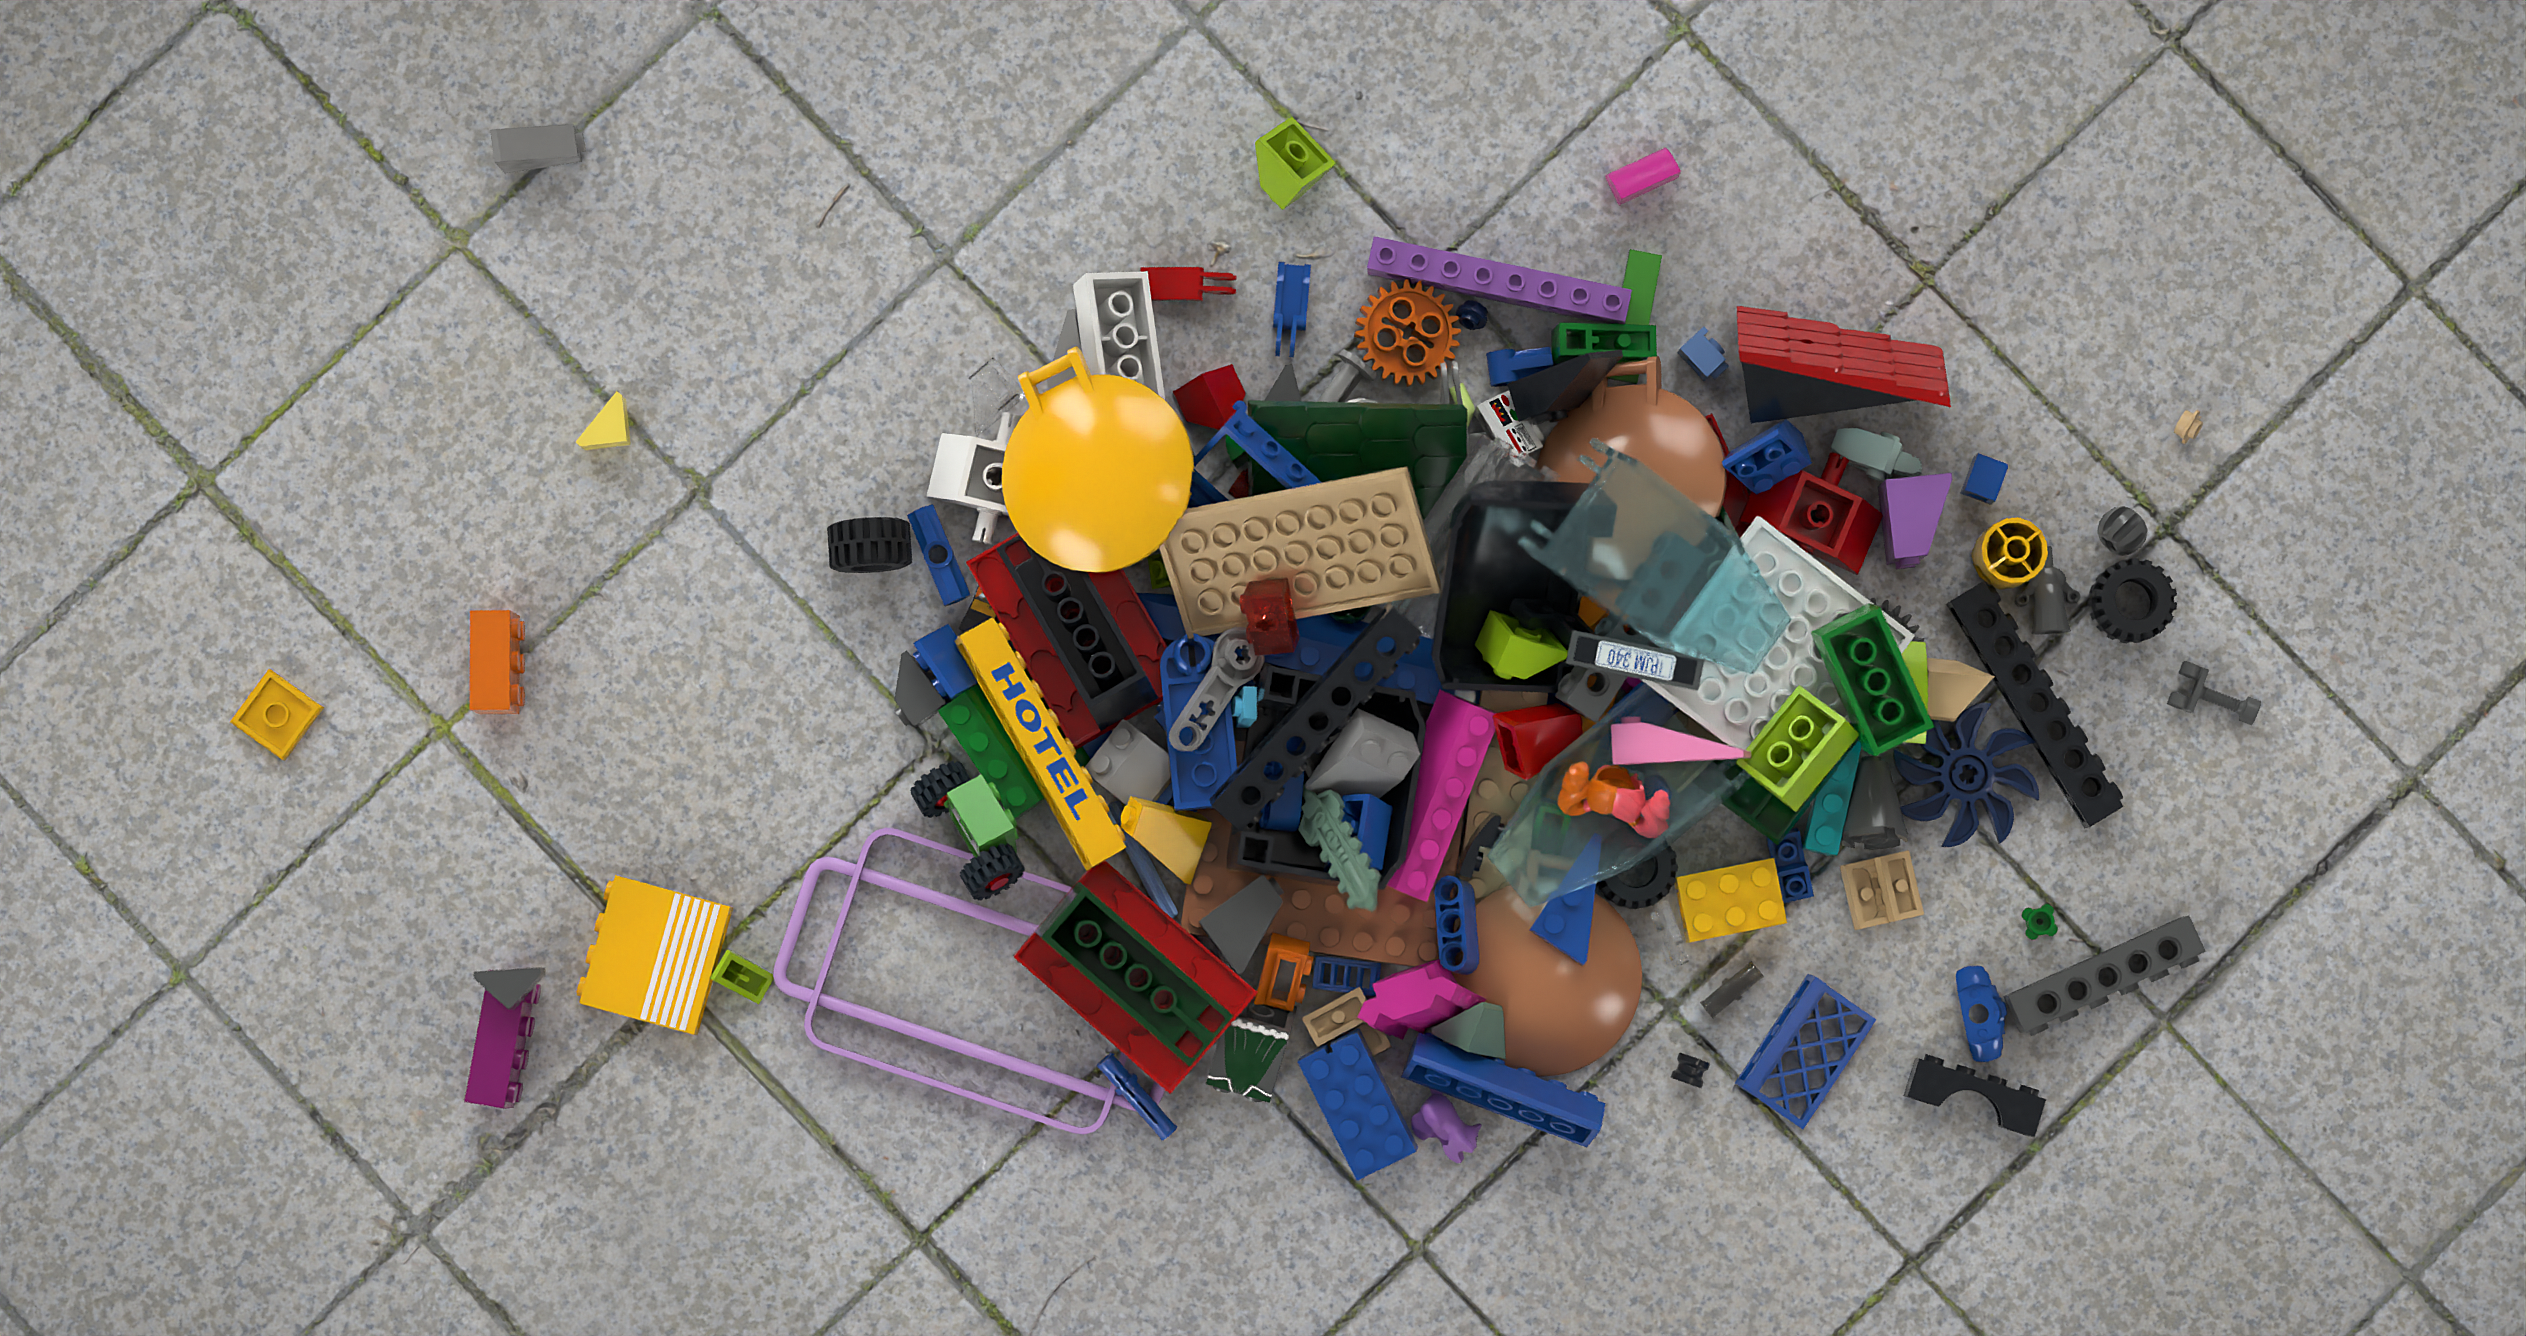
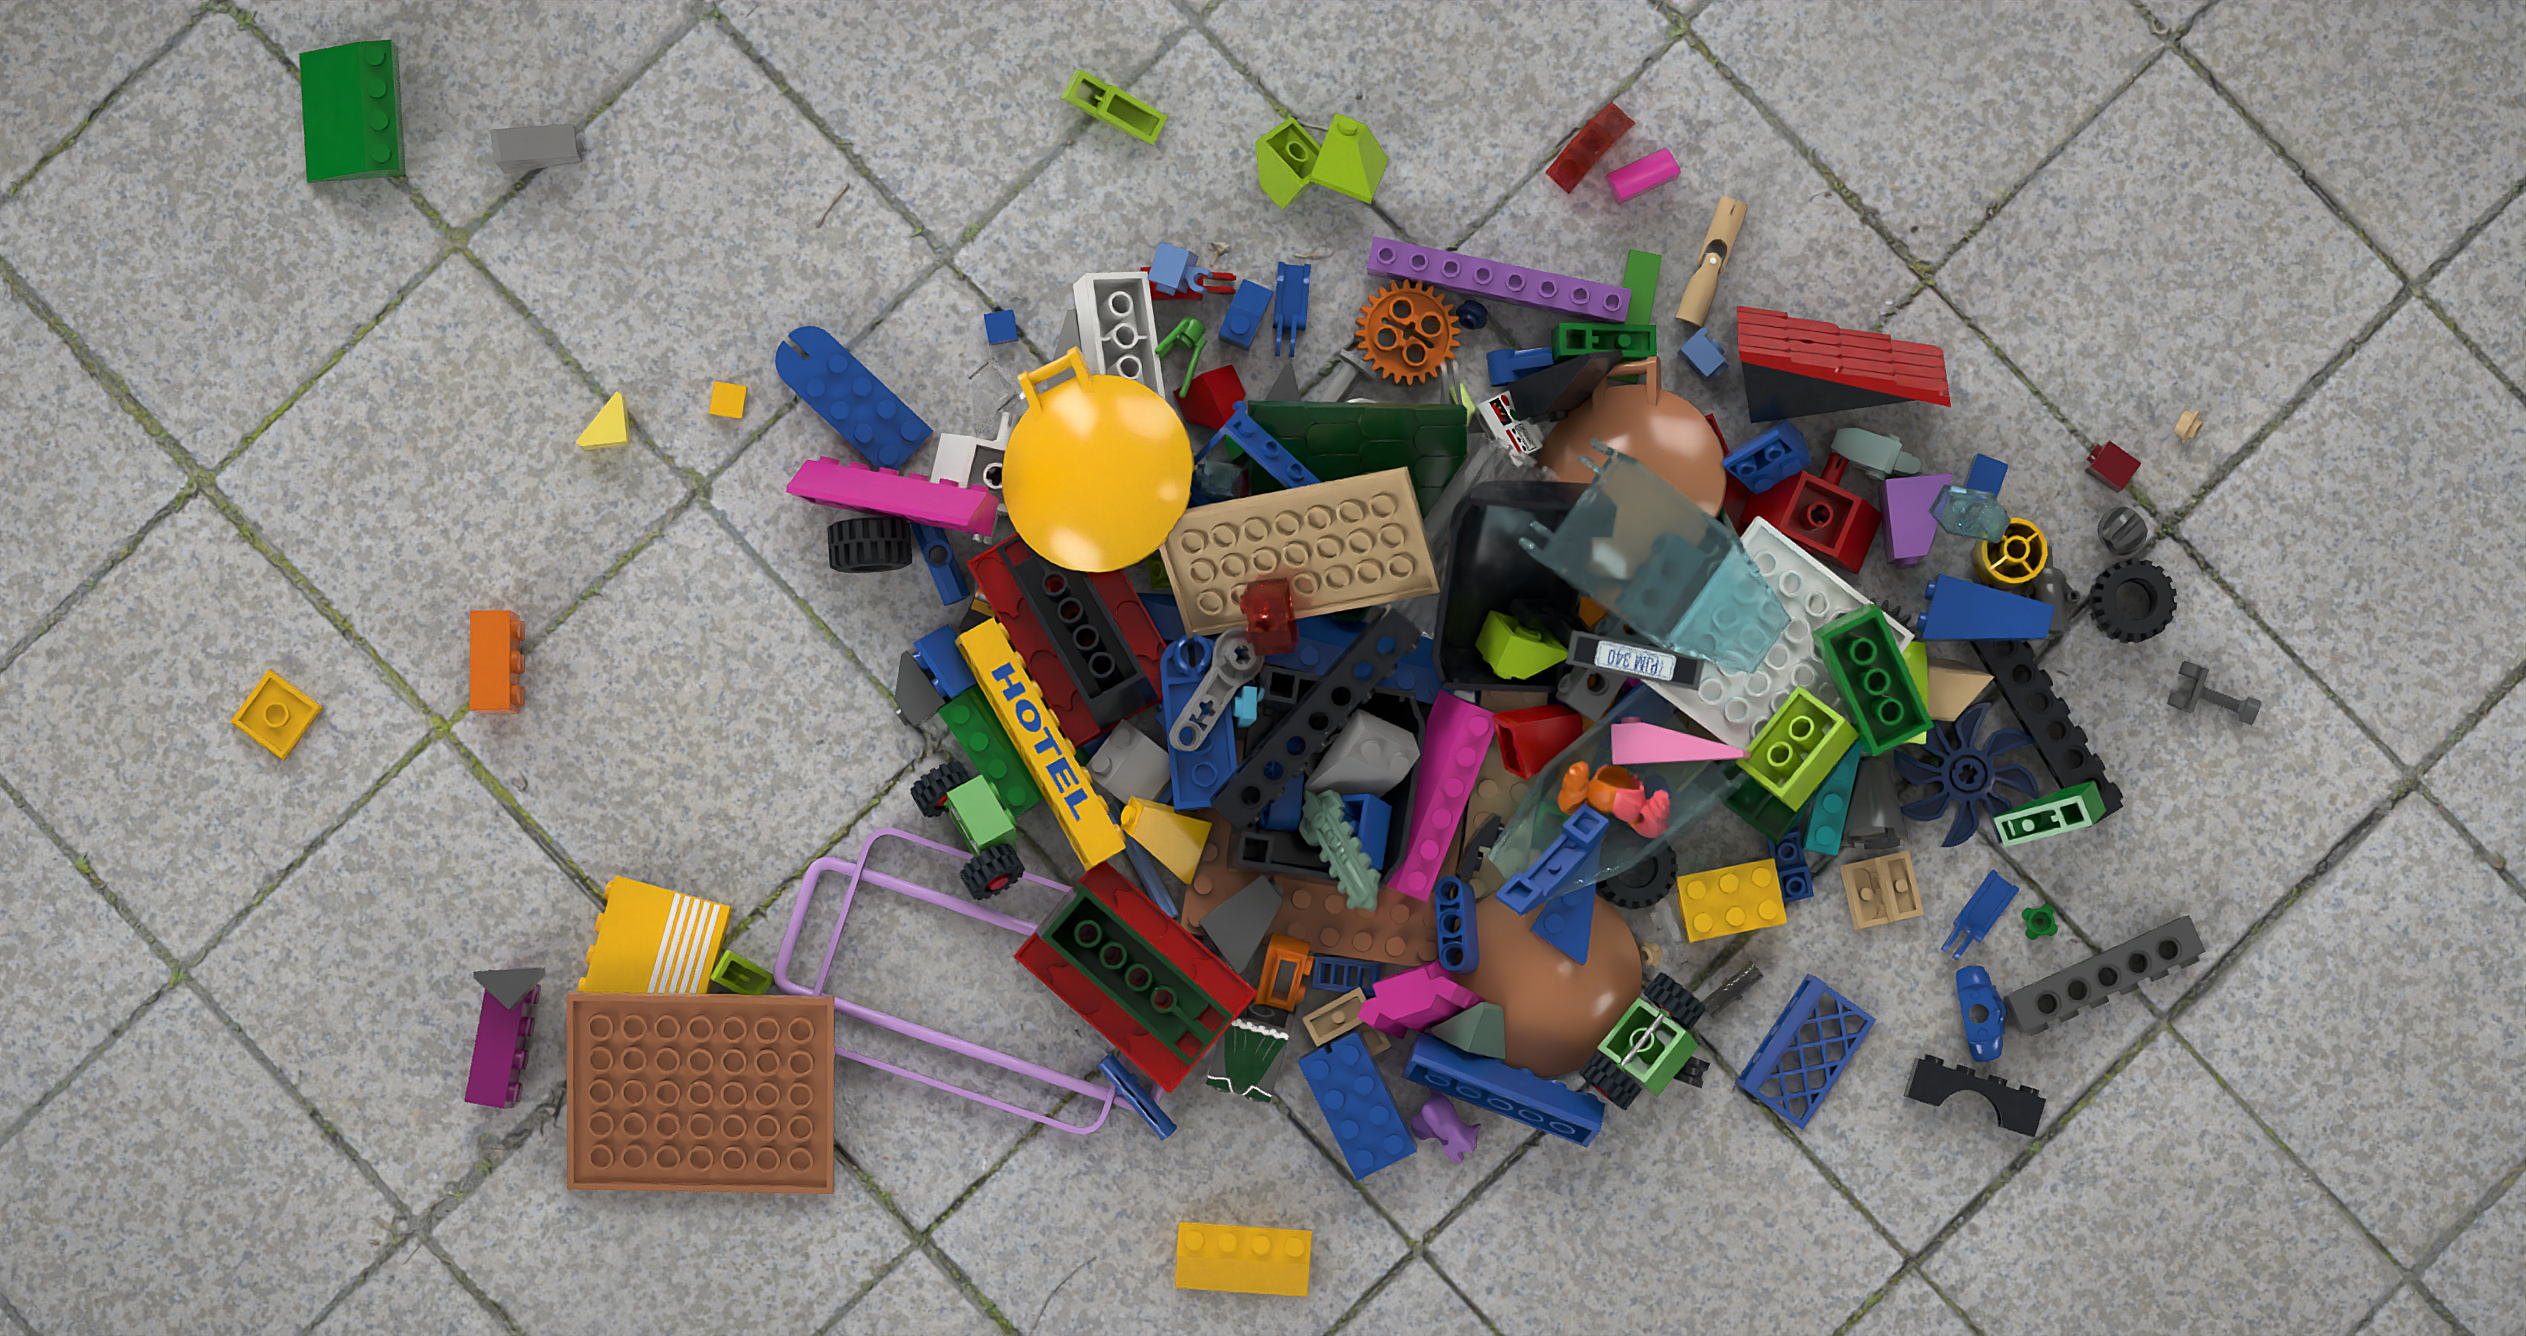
none -> green slope [299,39,406,183]
none -> nougat plate [566,991,835,1194]
none -> yellow tile [709,381,748,420]
none -> blue plate [775,326,934,471]
none -> dark pink slope [786,456,999,537]
none -> blue piece [984,309,1019,346]
none -> lime slope [1060,69,1168,146]
none -> medium blue brick [1147,242,1213,296]
none -> bright green plant [1155,316,1208,398]
none -> yellow slope [1175,1221,1312,1297]
none -> clear light blue bracket [1194,454,1244,500]
none -> blue slope [1218,279,1274,352]
none -> lime slope [1309,113,1389,204]
none -> blue slope [1496,803,1610,916]
none -> clear red slope [1545,101,1636,195]
none -> brick [1579,972,1707,1110]
none -> tan piece [1639,940,1662,967]
none -> tan piece [1675,196,1748,329]
none -> blue slope [1915,574,2055,642]
none -> clear light blue window [1929,484,2011,543]
none -> blue arm [1941,869,2019,960]
none -> green slope [1993,781,2106,848]
none -> dark red brick [2085,440,2141,493]

